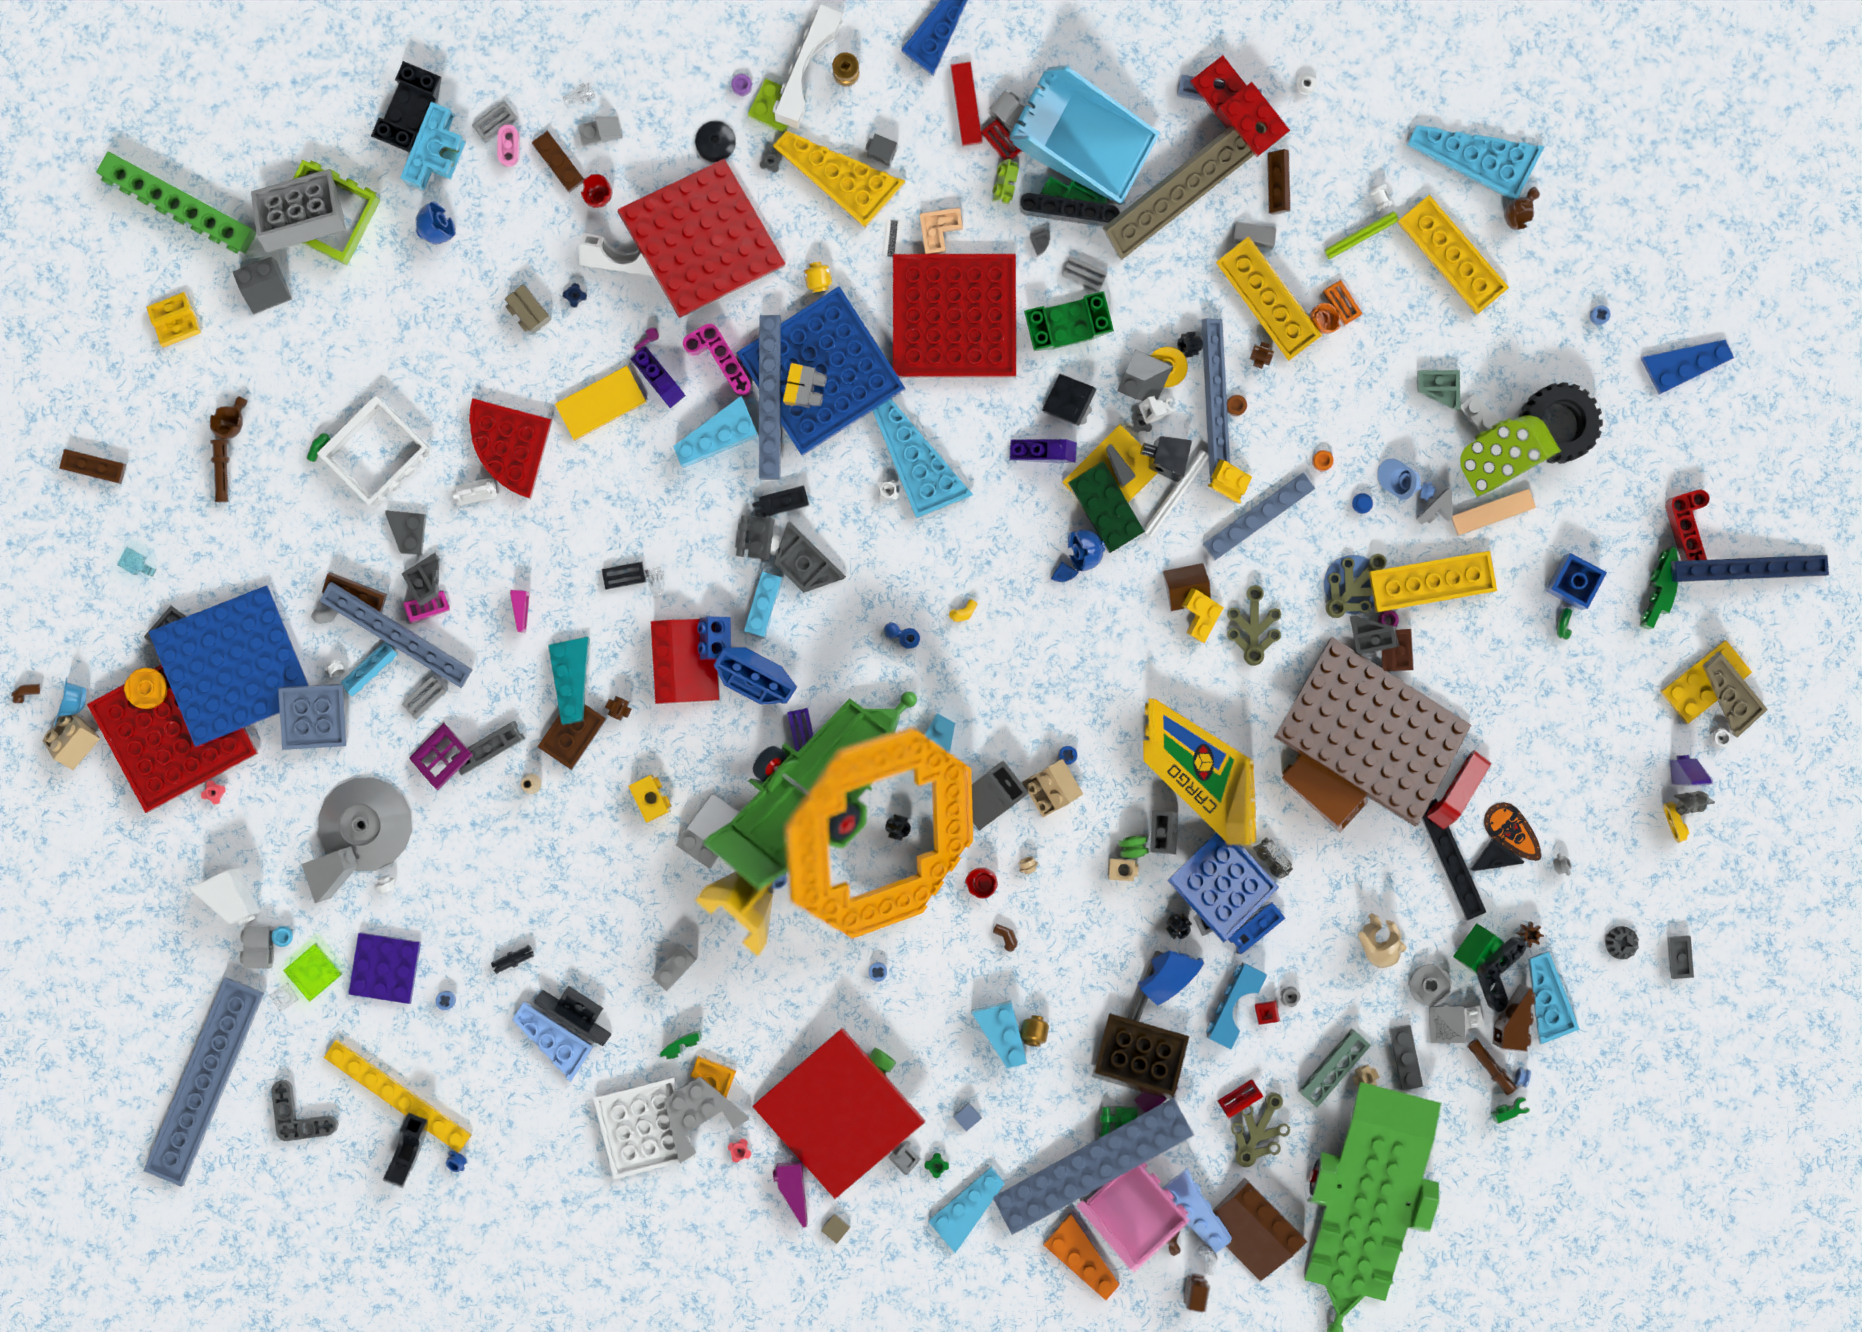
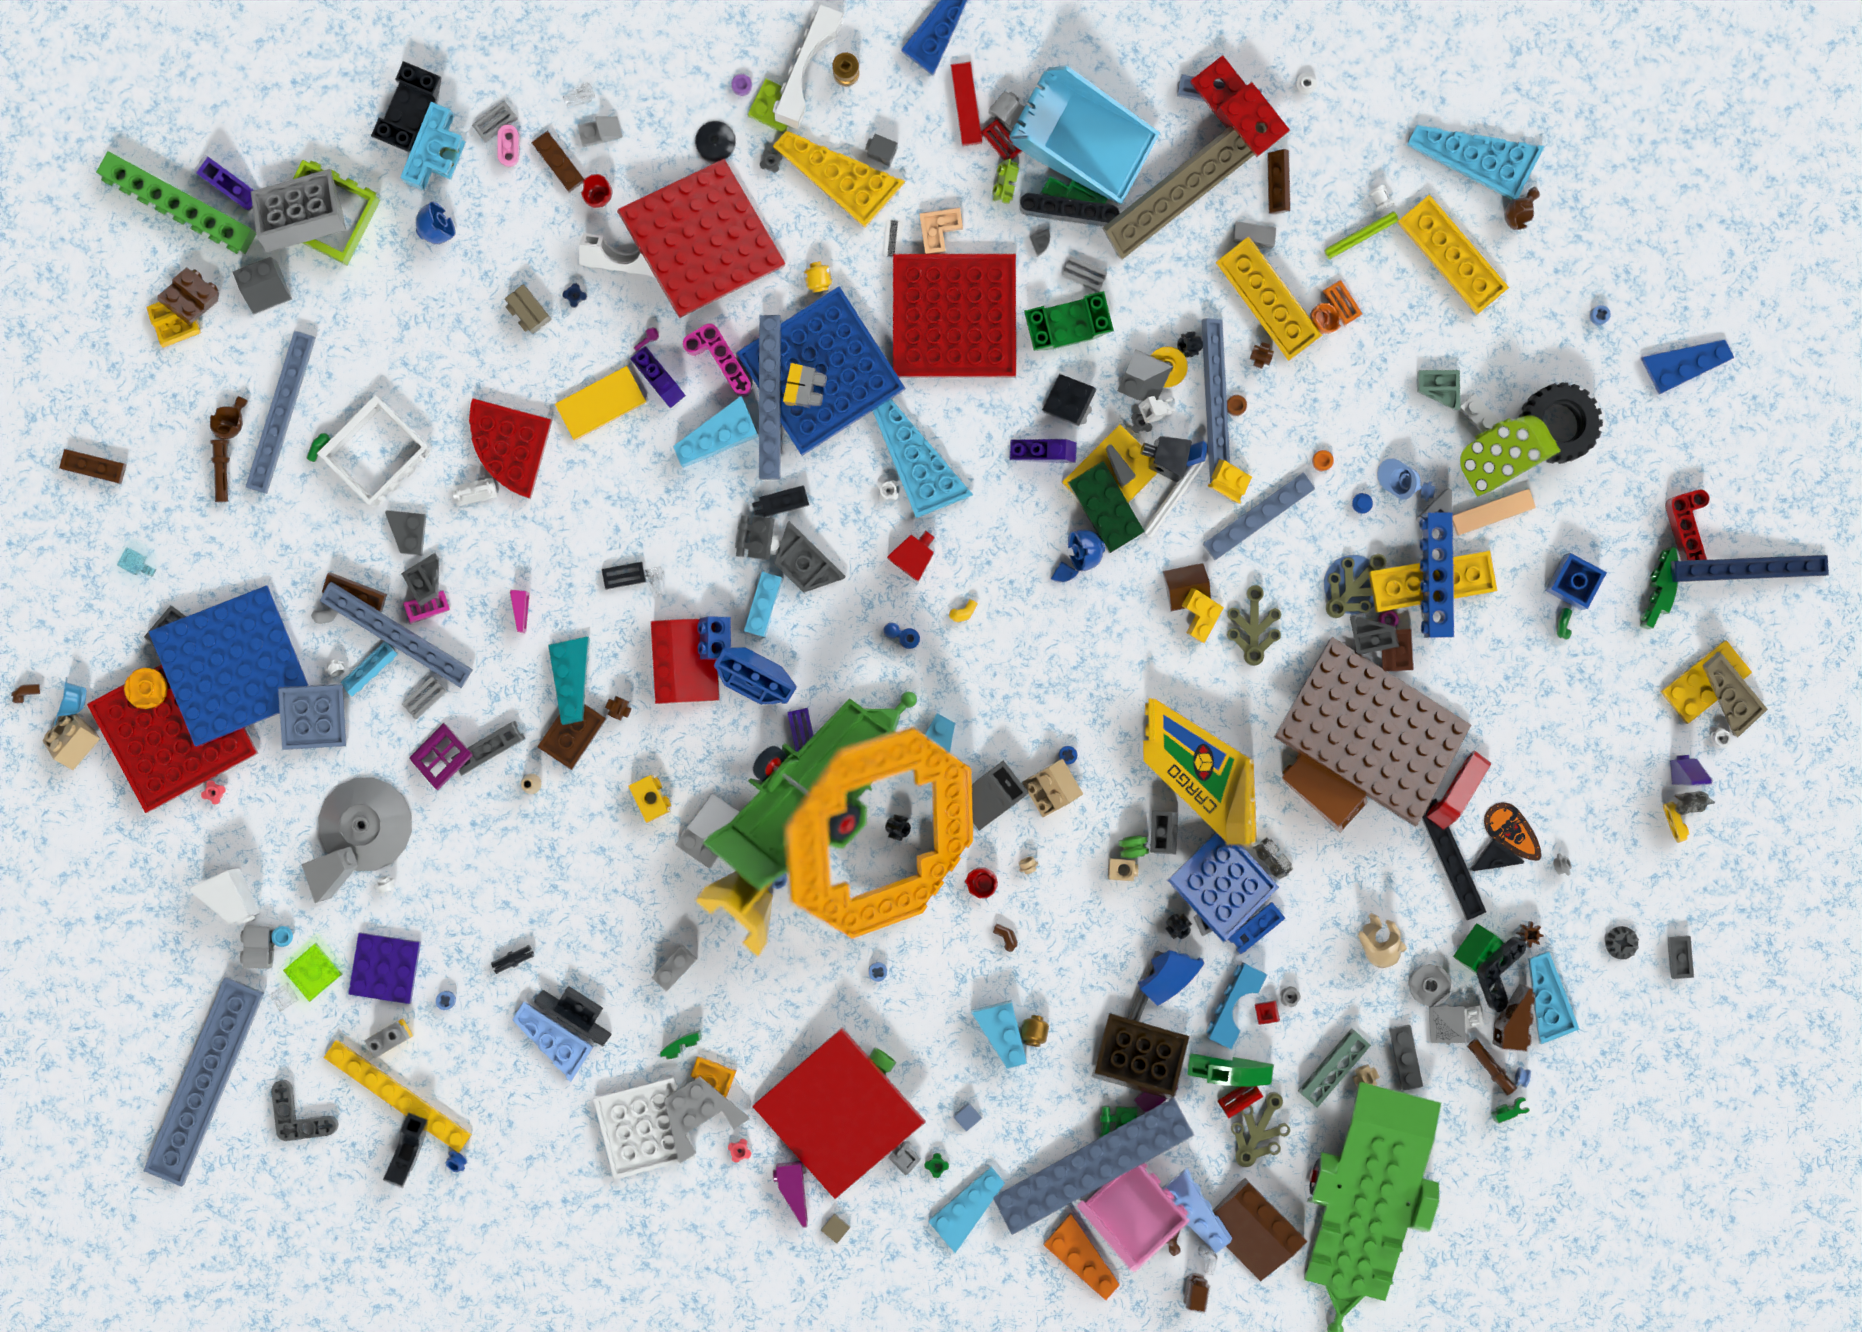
none -> reddish brown plate [157,267,219,325]
none -> dark purple slope [193,155,254,211]
none -> sand blue plate [245,331,316,494]
none -> light grey hips [364,1019,413,1058]
none -> red torso [887,530,935,582]
none -> blue tile [1187,441,1208,467]
none -> green slope [1187,1053,1274,1086]
none -> blue brick [1419,512,1454,638]

